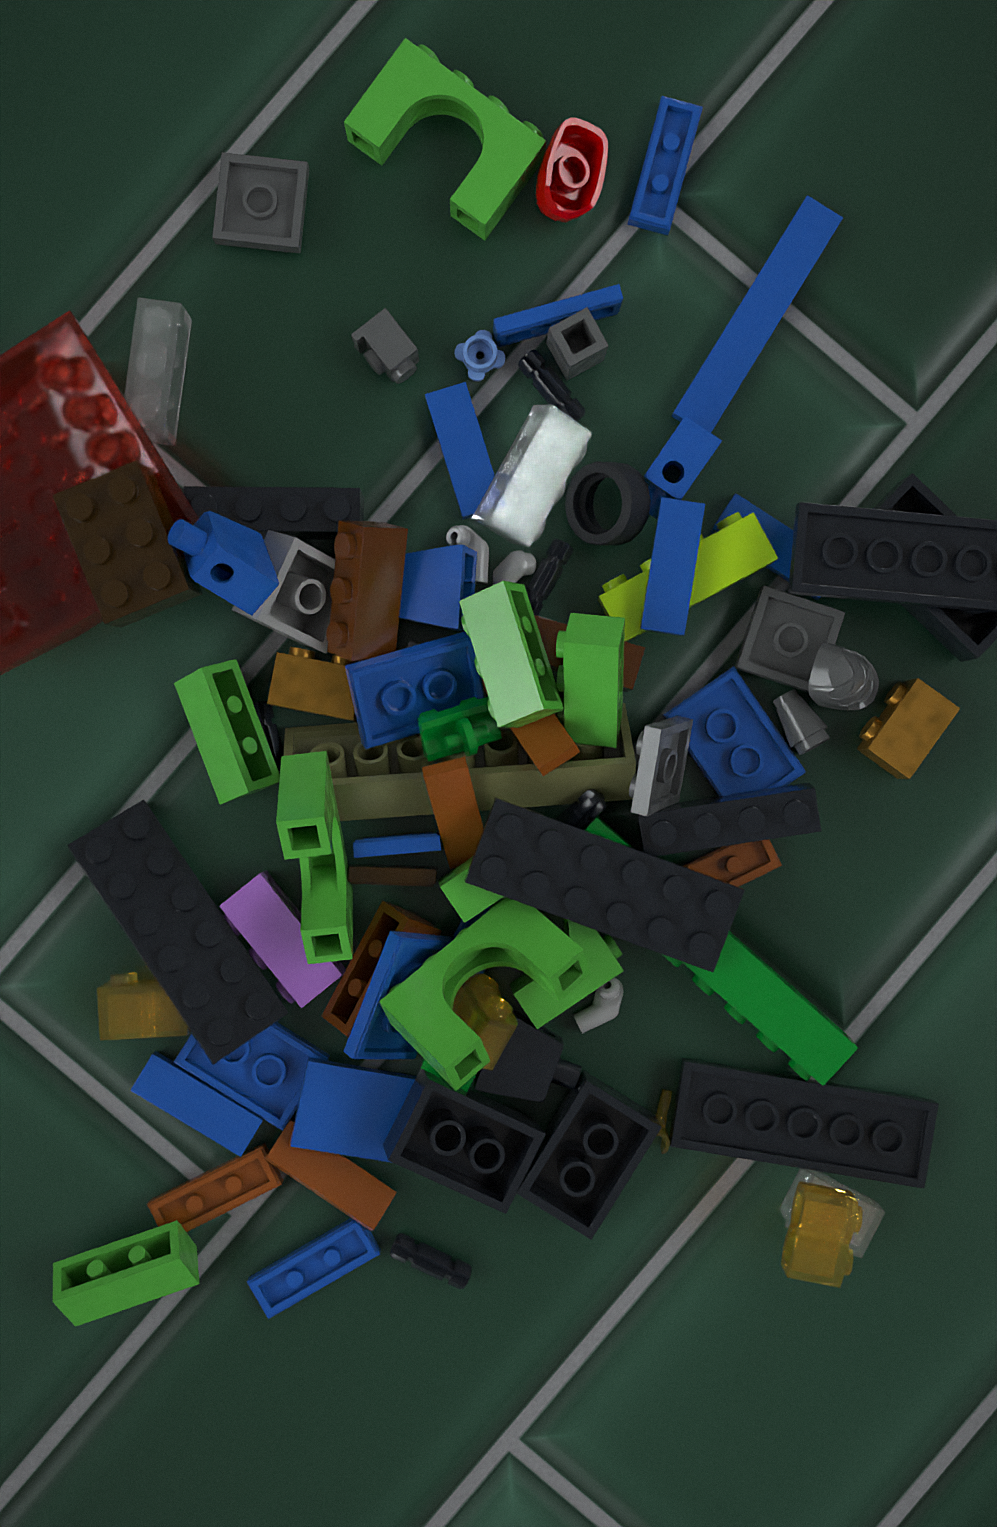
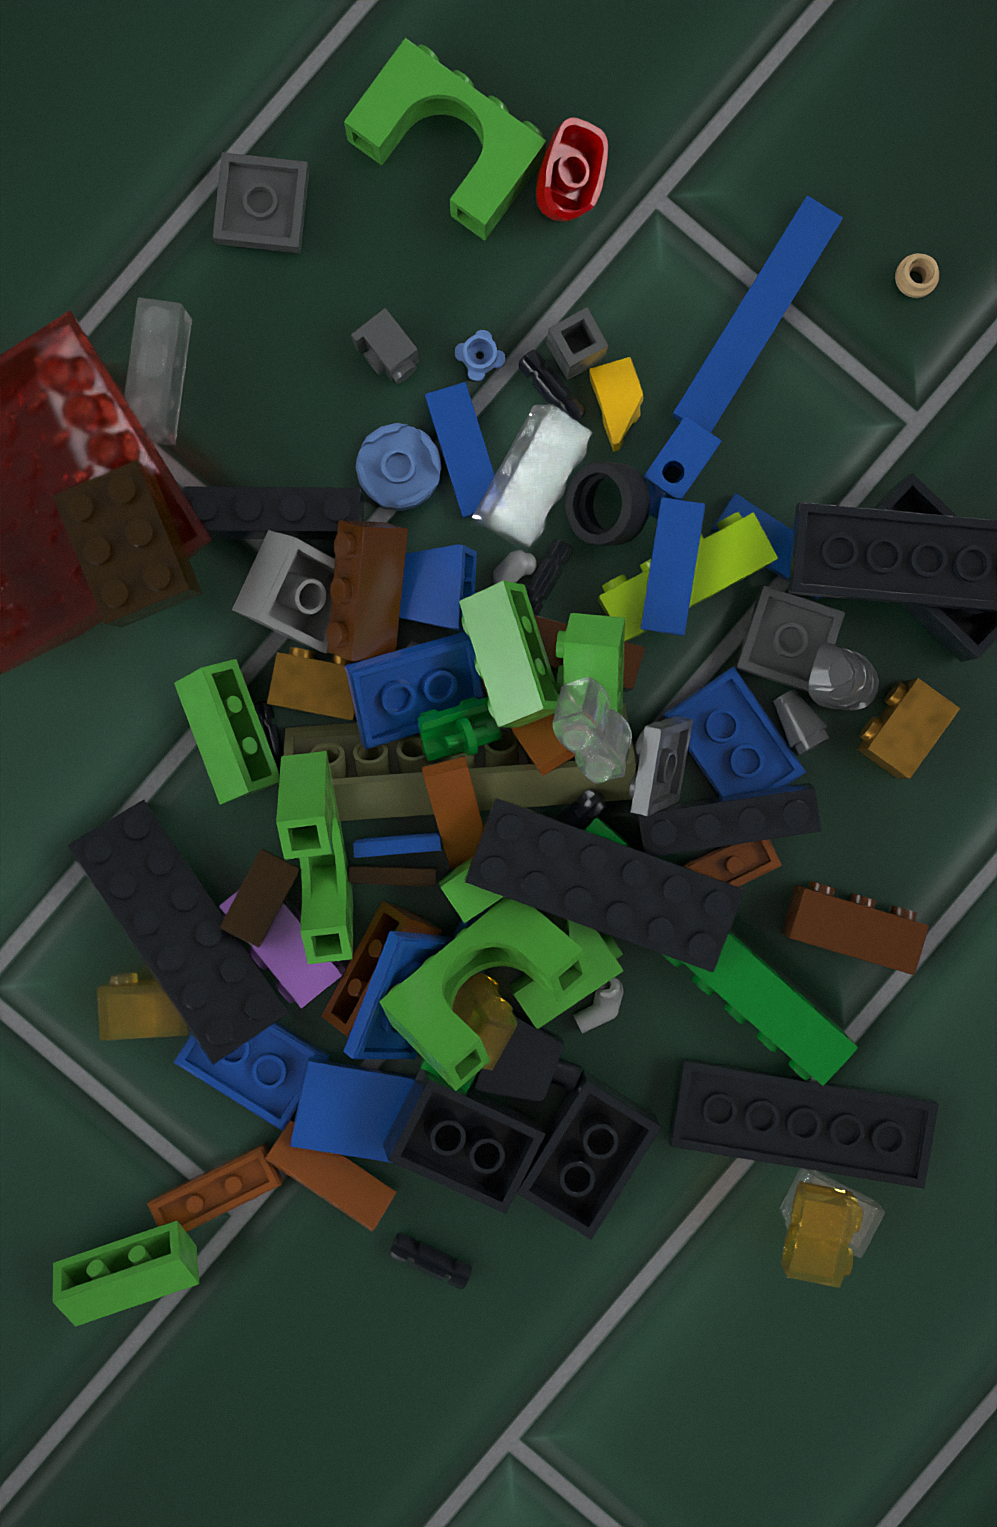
blue tile [130,1051,264,1157] -> none
blue torso [168,511,280,615] -> none
blue tile [247,1218,381,1319] -> none
light grey arm [446,525,489,585] -> none
blue tile [493,284,623,347] -> none
blue tile [627,96,703,236] -> none
clear yellow hand [656,1089,672,1154] -> none
none -> dark brown tile [219,848,301,948]
none -> medium blue tile [356,423,442,511]
none -> clear brick [552,677,632,784]
none -> yellow slope [589,357,643,452]
none -> reddish brown brick [781,880,929,975]
none -> tan plate [895,253,939,298]

